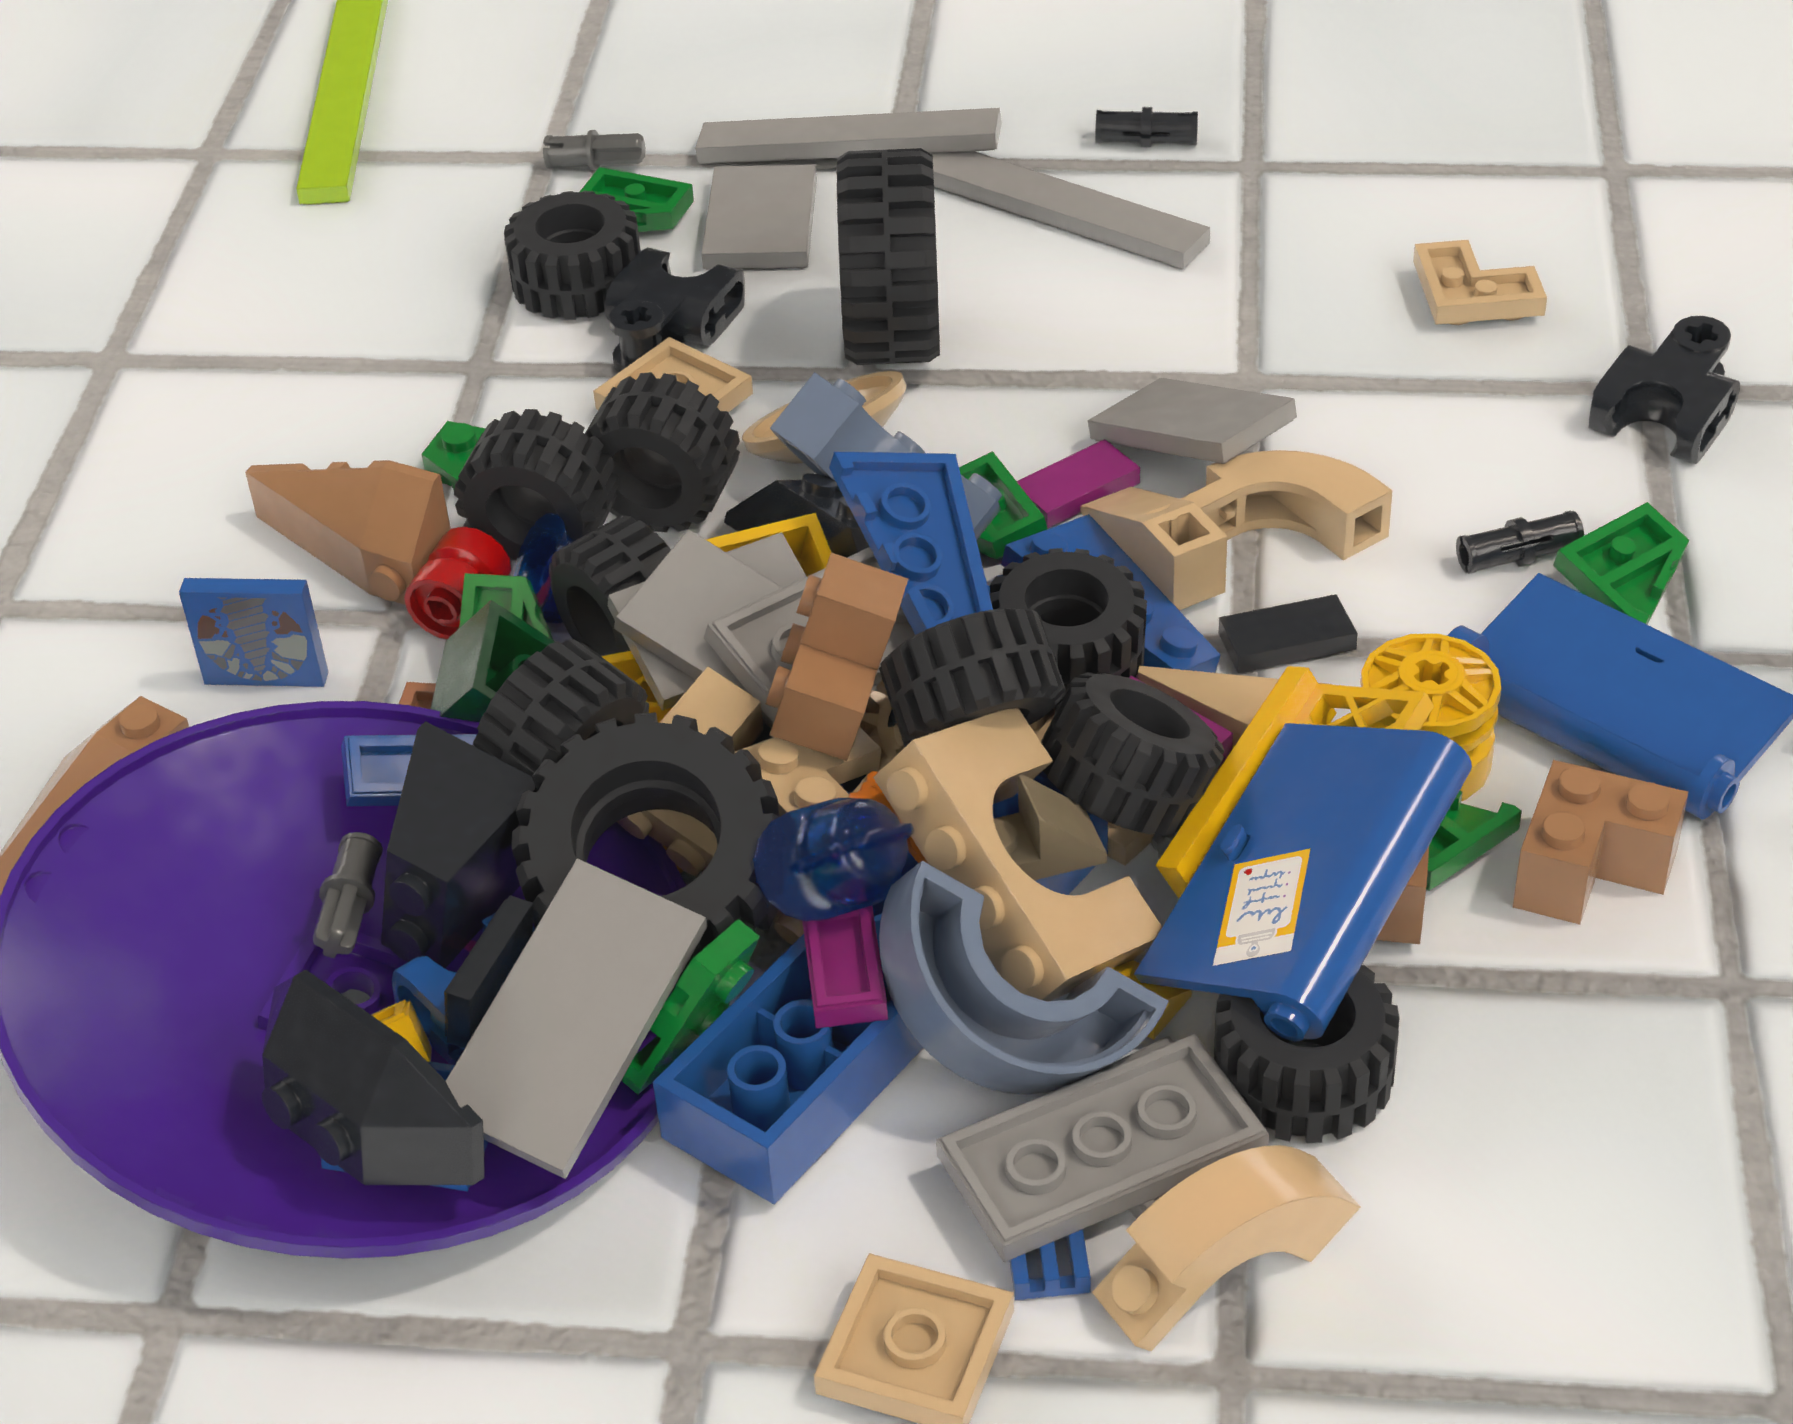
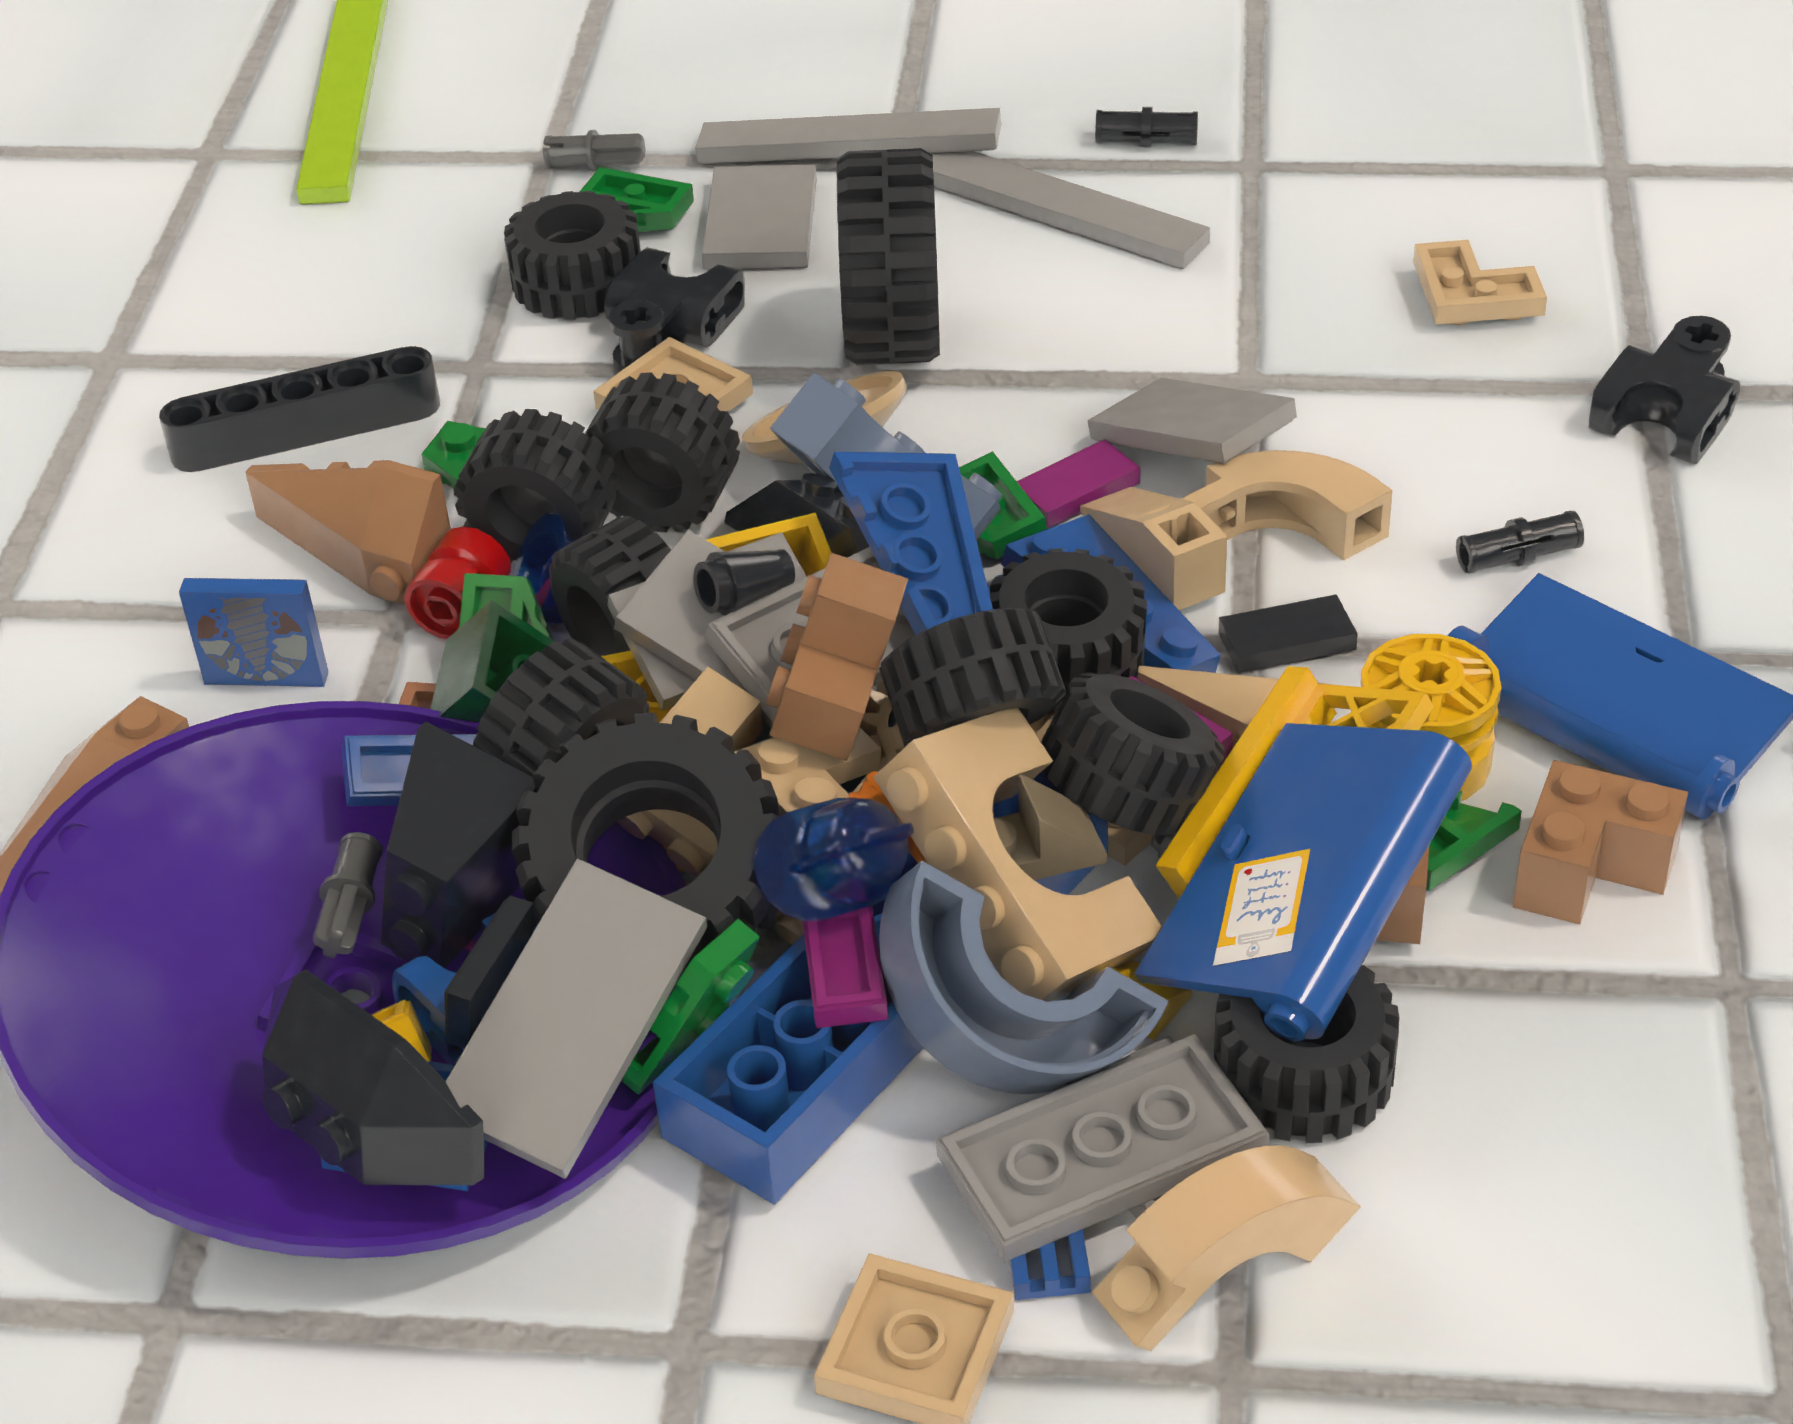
green wing [1553,502,1689,625] -> none
none -> black beam [159,346,440,472]
none -> black cone [693,549,795,616]

